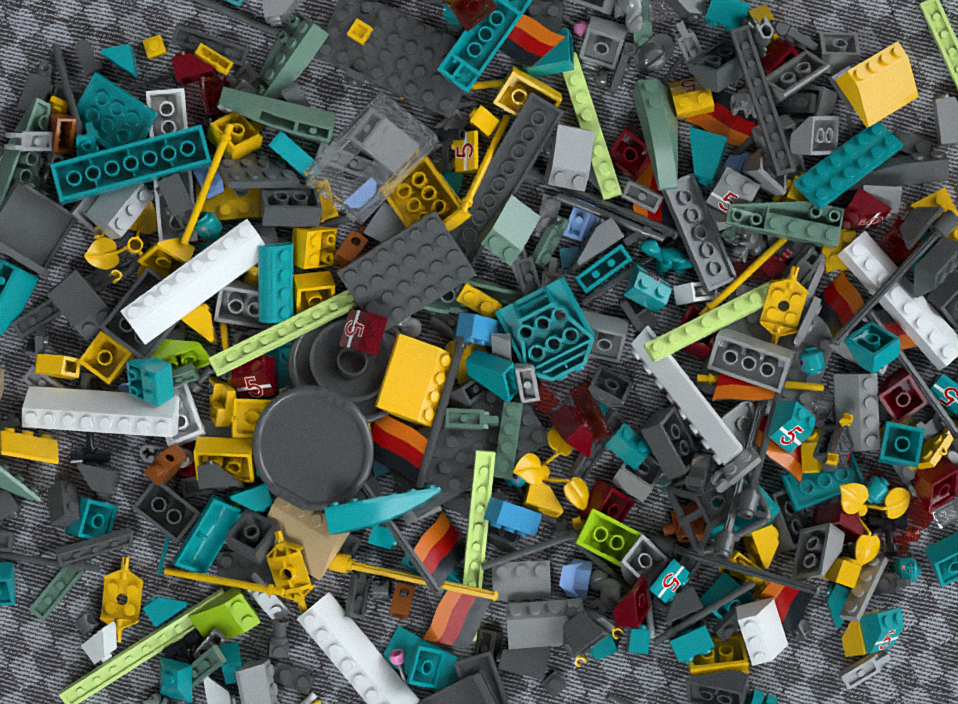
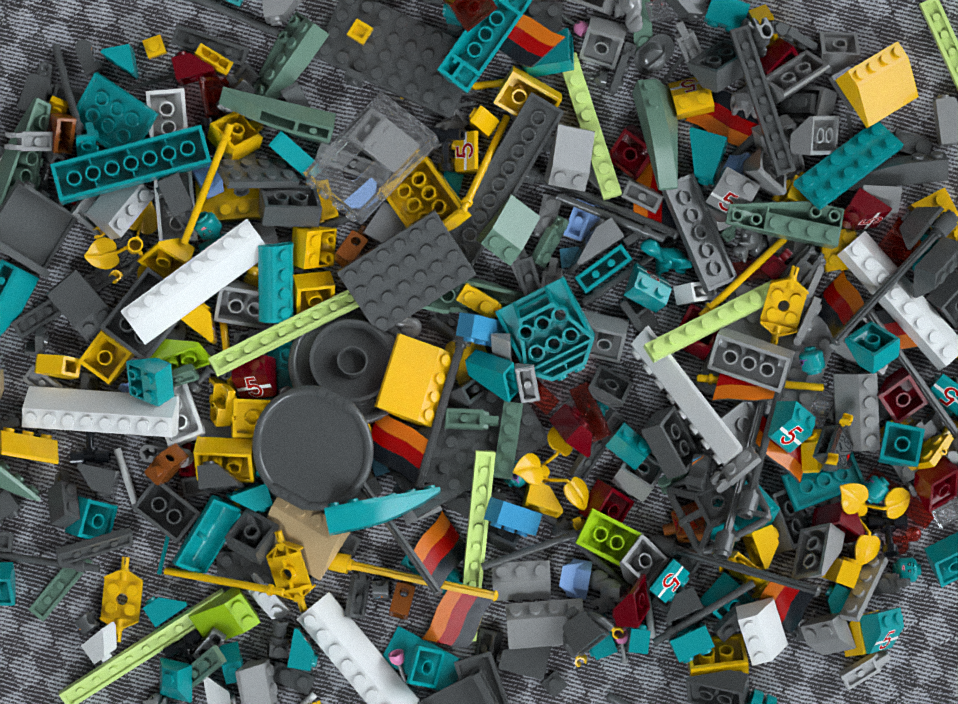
dark red slope [339,308,388,356] -> none
teal slope [368,525,397,550] -> none
none -> white bar [113,448,138,505]
none -> teal slope [287,627,319,671]
none -> hinge [613,628,629,664]
none -> light grey slope [800,612,856,655]

